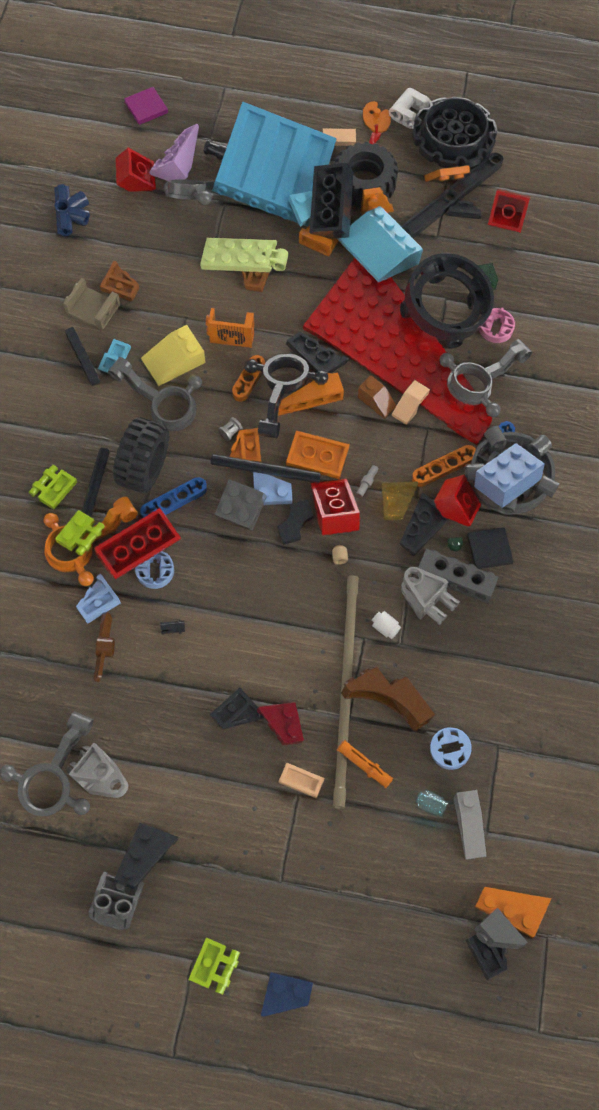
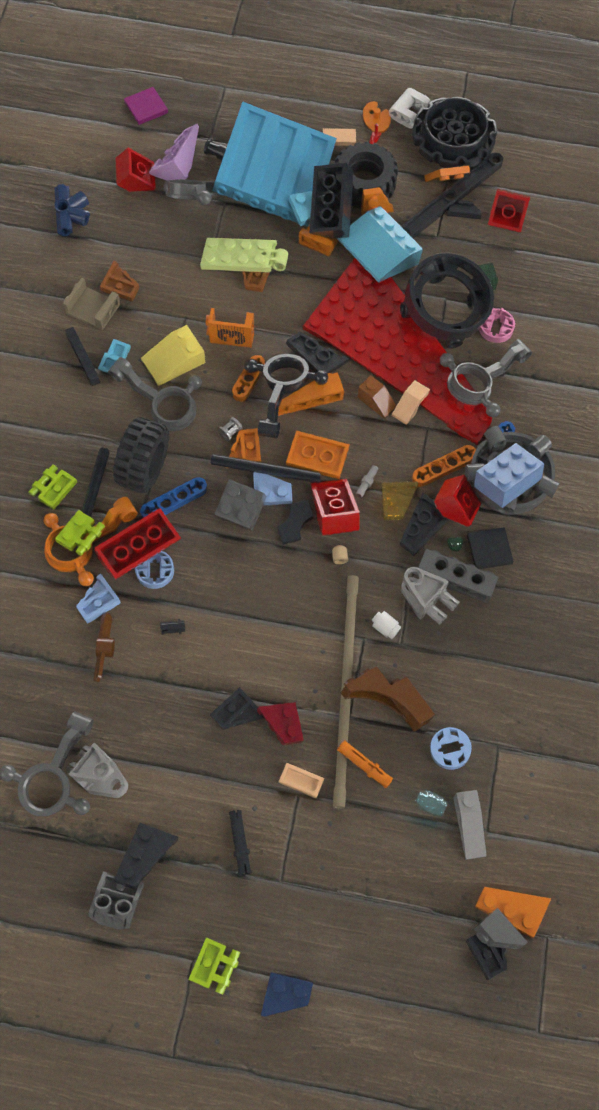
none -> black pin [229,810,252,876]

